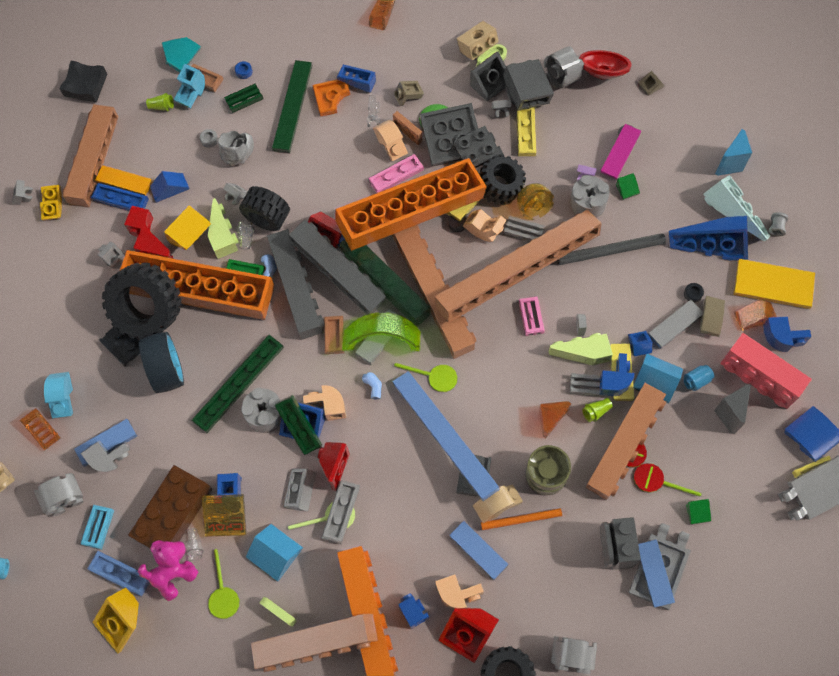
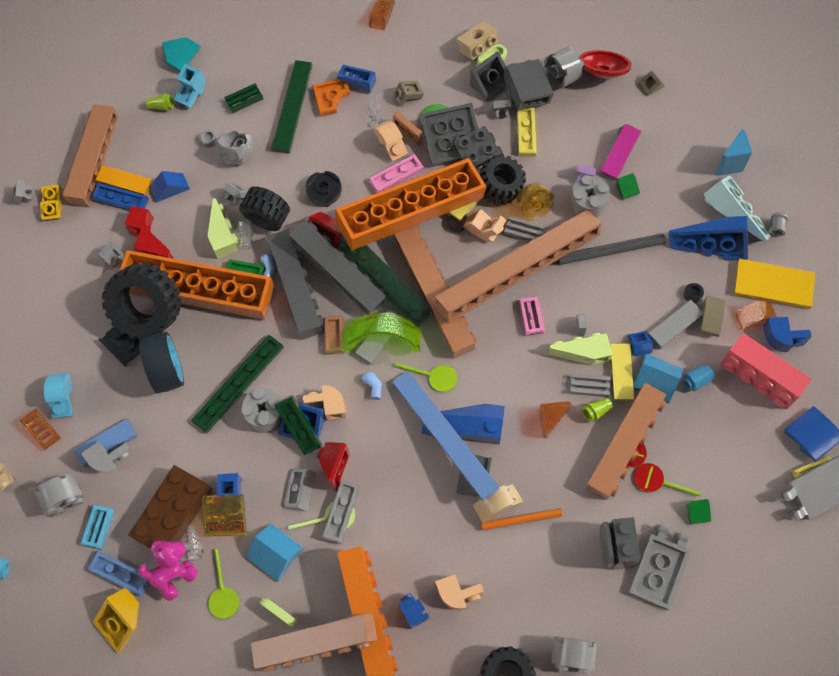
black brick [60,60,108,103] -> none
yellow slope [164,206,211,250] -> none
nougat tile [191,64,223,93] -> none
blue tile [235,61,253,79] -> none
red slope [438,608,499,663] -> none
medium blue tile [450,521,508,580] -> none
olive wheel [525,445,571,495] -> none
blue brick [599,353,635,396] -> none
medium blue tile [638,540,675,608] -> none
dark grey slope [714,384,751,434] -> none
none -> black plate [306,171,342,207]
none -> blue wedge [422,404,505,445]

